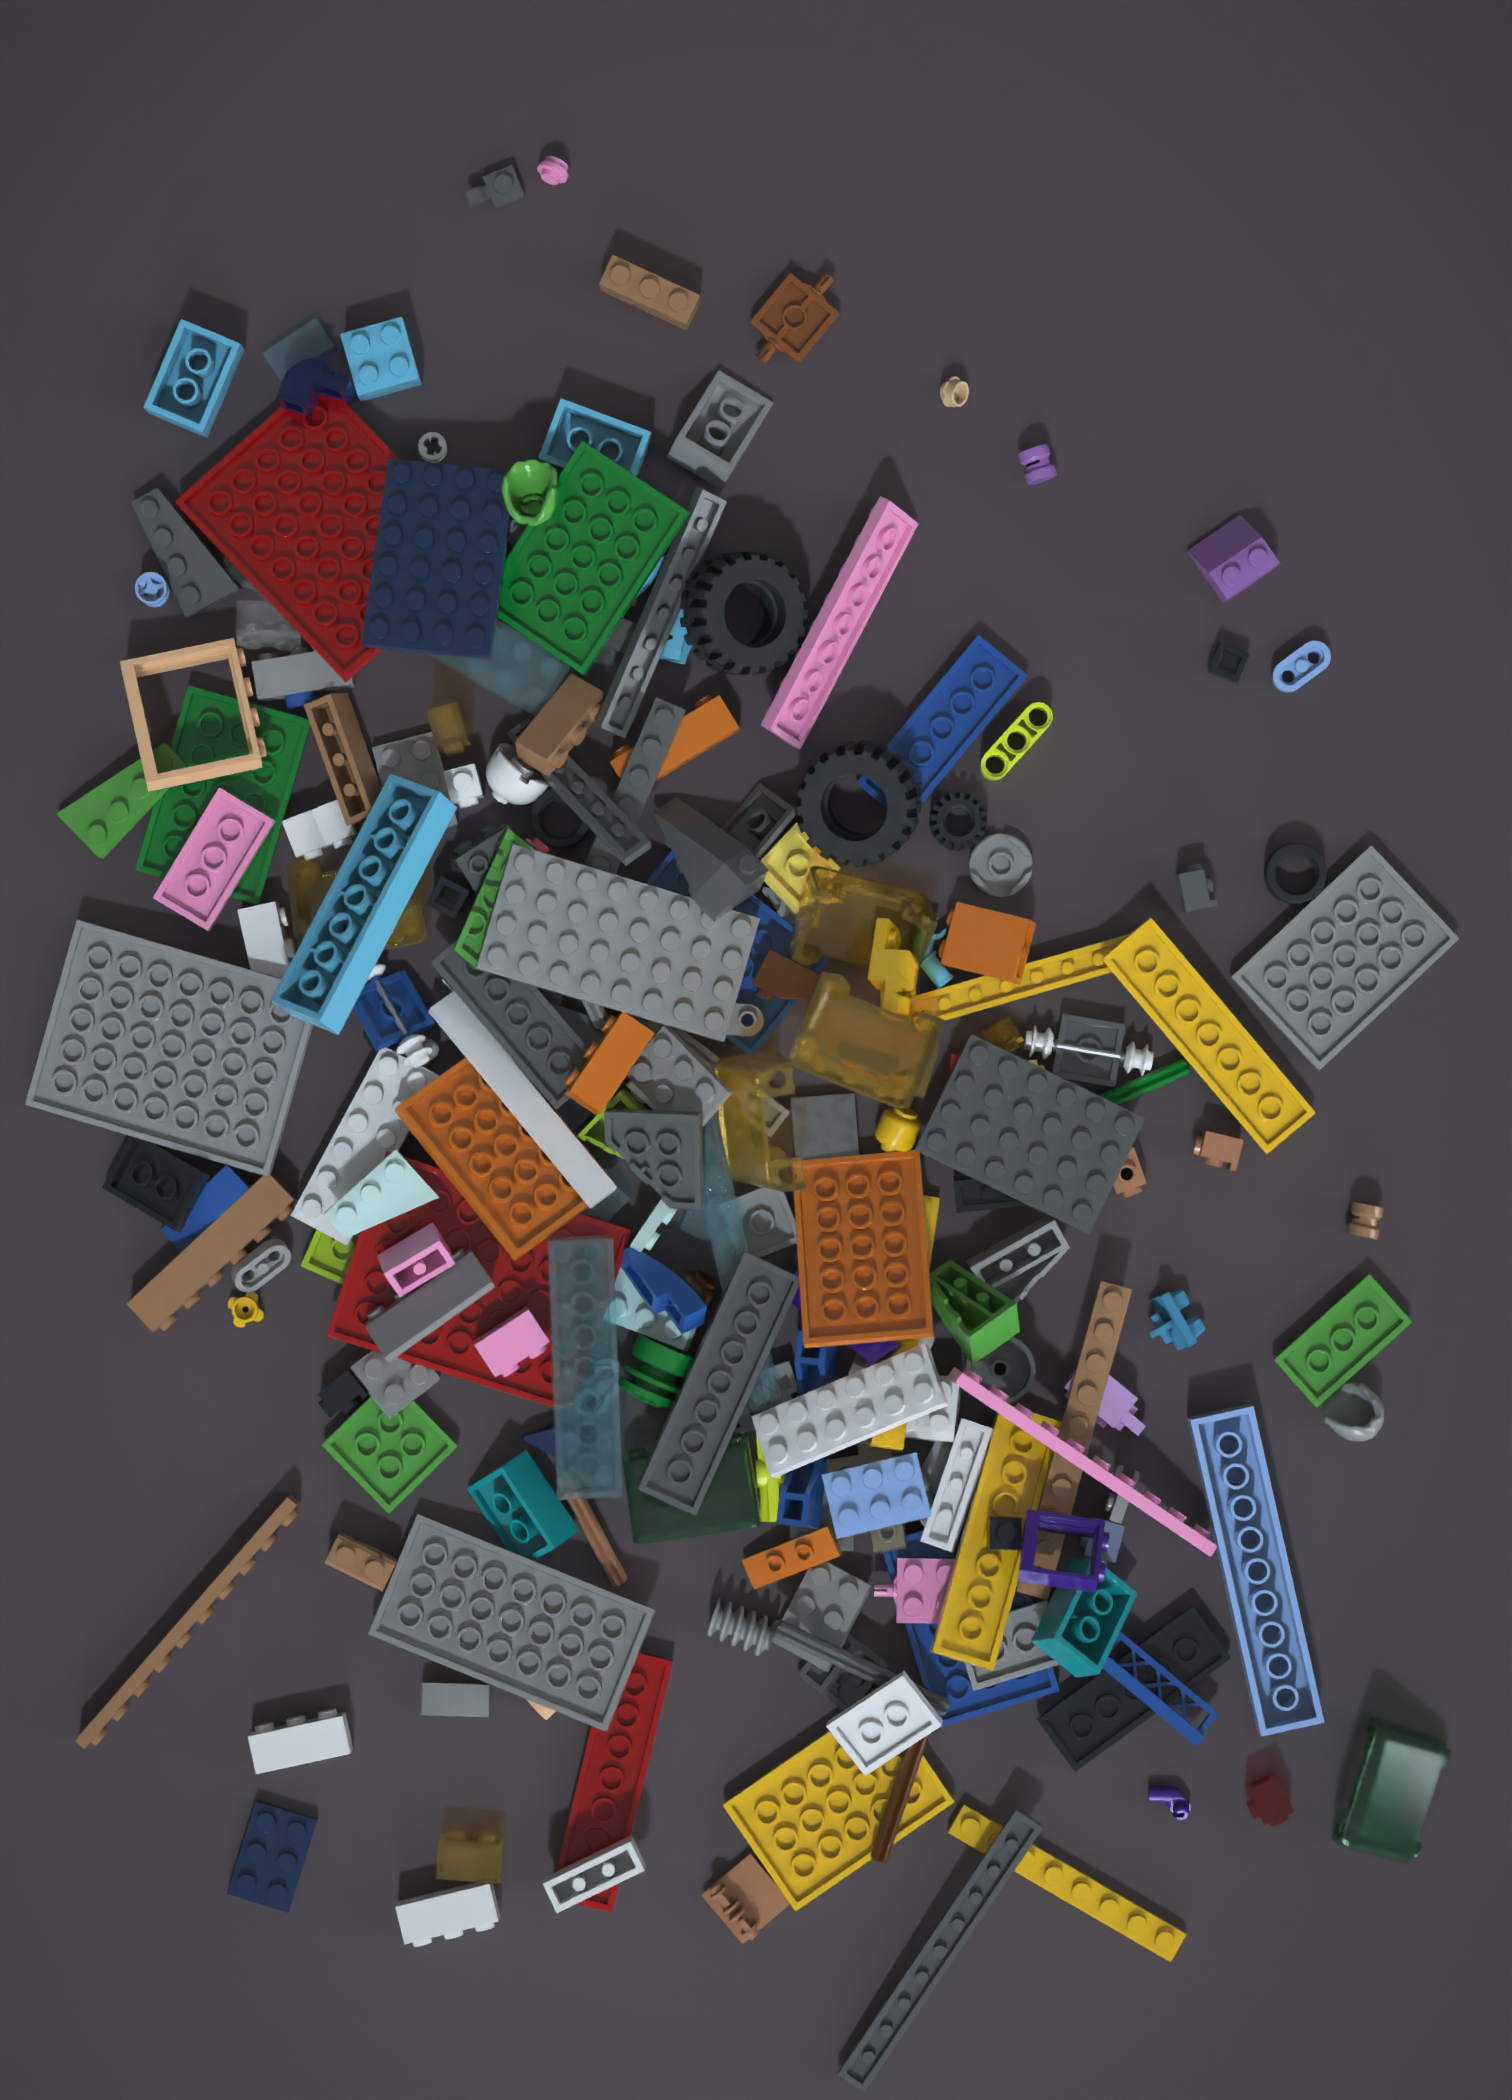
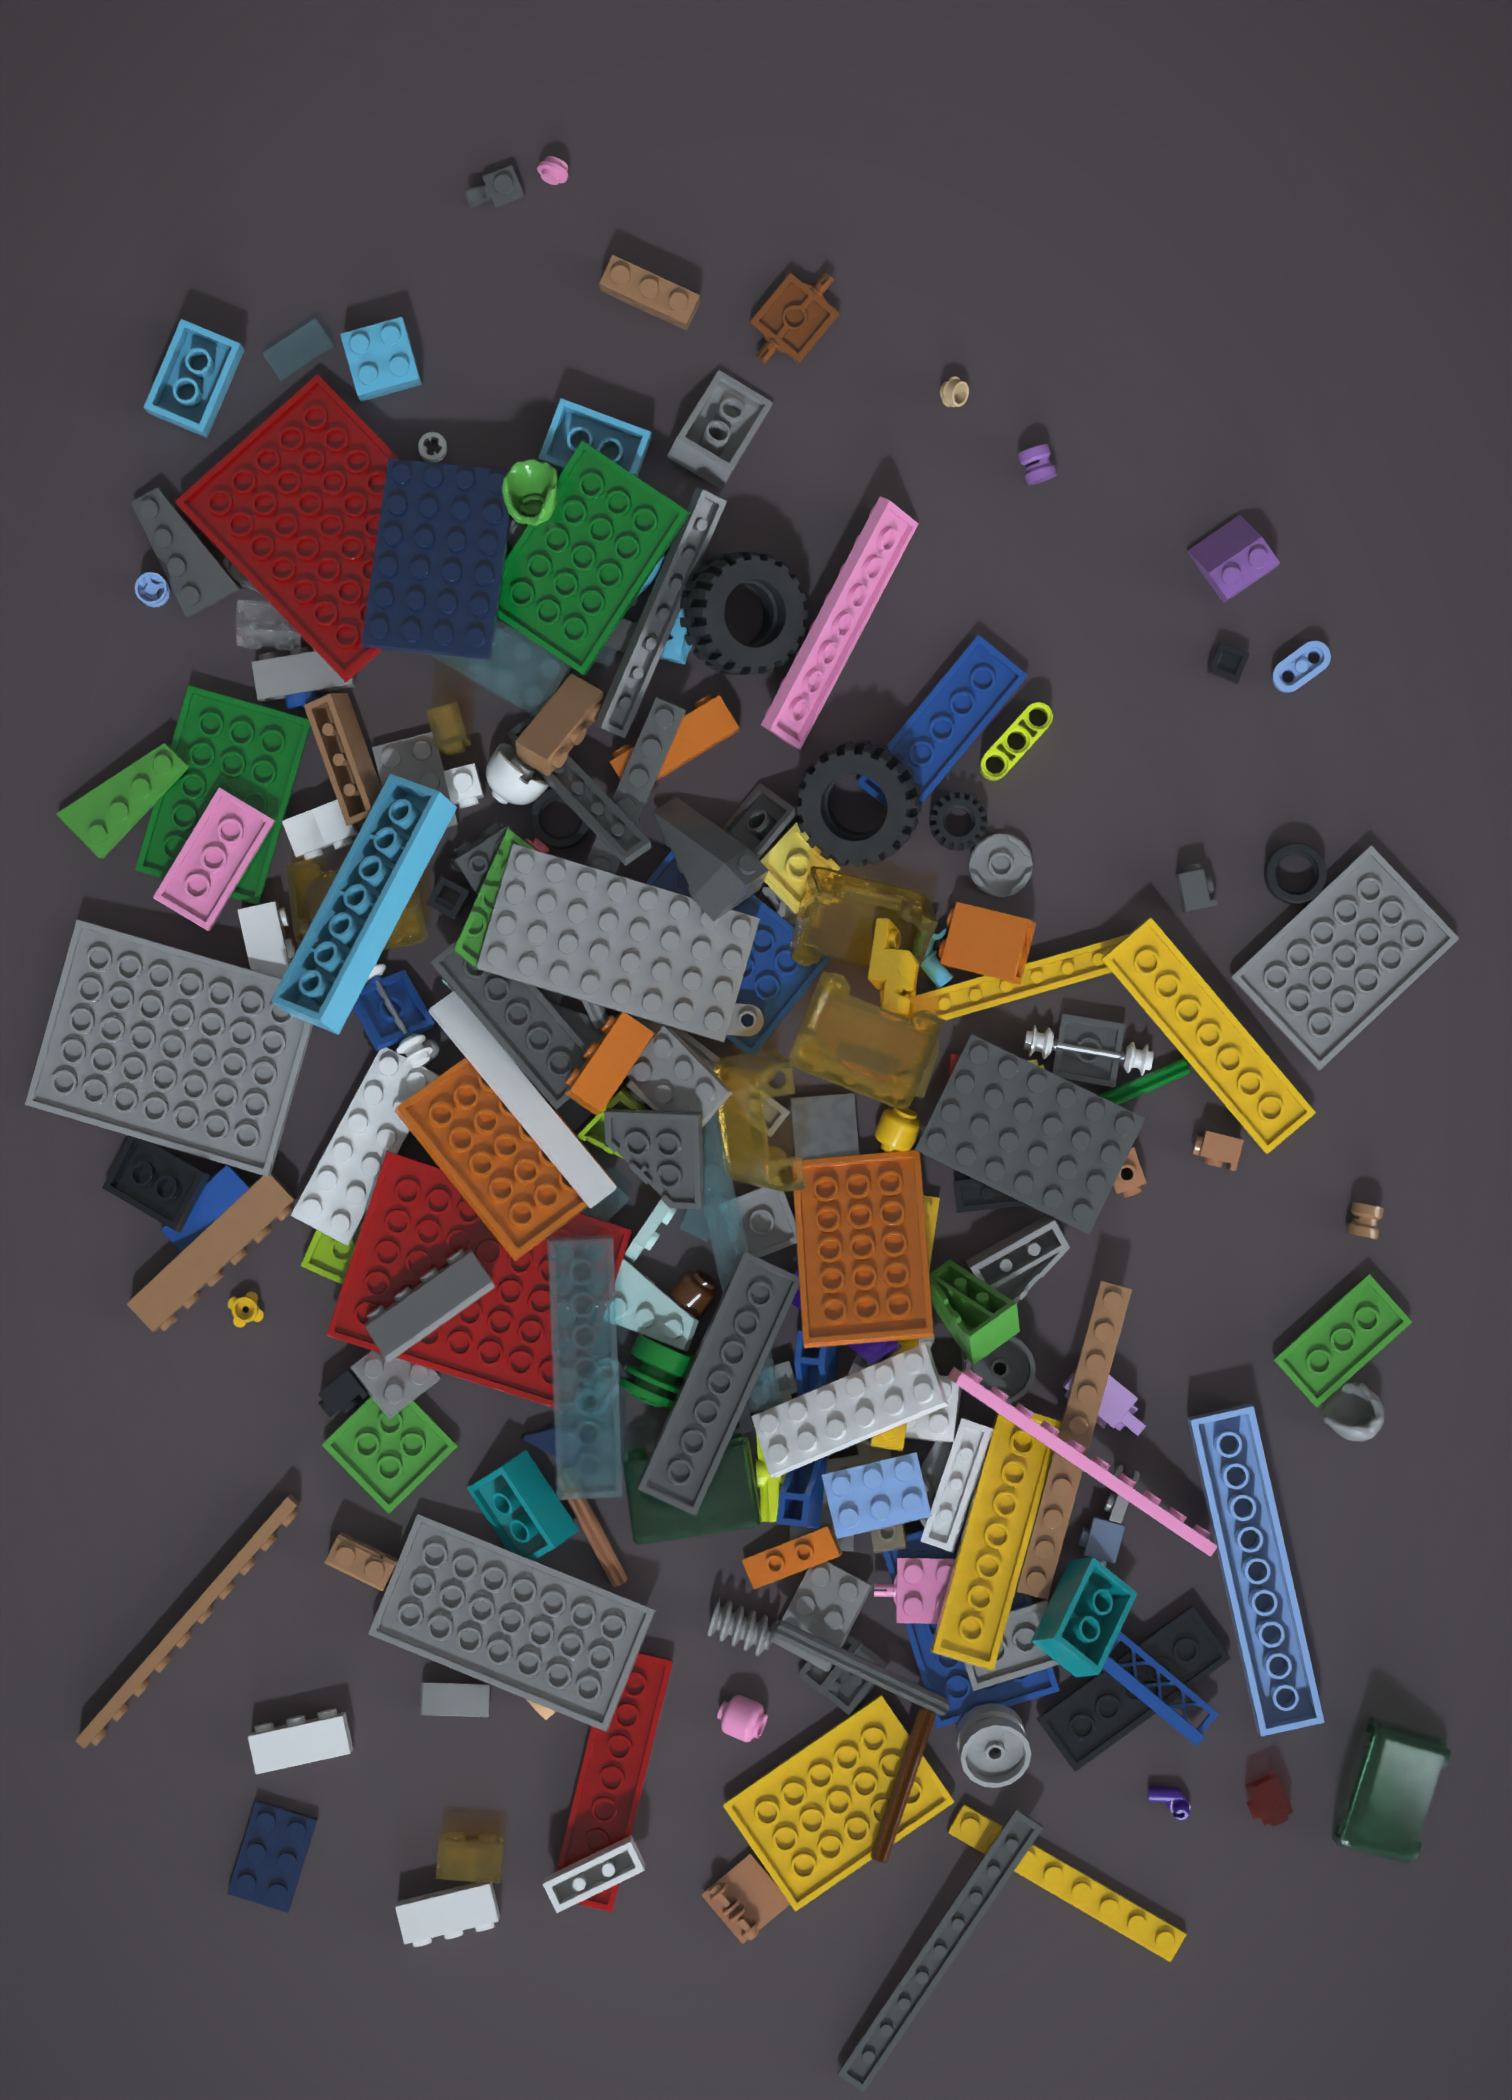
light nougat window [120,638,267,792] -> none
light grey plate [231,1239,291,1292] -> none
clear blue brick [276,358,355,417] -> none
light aqua wing [323,1149,439,1239] -> none
bright pink brick [377,1222,455,1297] -> none
bright pink brick [473,1306,550,1377] -> none
blue slope [621,1247,707,1334] -> none
reddish brown slope [752,950,856,1002] -> none
white plate [826,1671,943,1776] -> none
clear yellow plate [981,1016,1025,1052] -> none
black plate [987,1516,1022,1551] -> none
dark purple window [1018,1509,1110,1592] -> none
dark azure hips [1148,1290,1205,1351] -> none
none -> bright pink head [717,1695,768,1742]
none -> light grey wheel [955,1703,1031,1788]

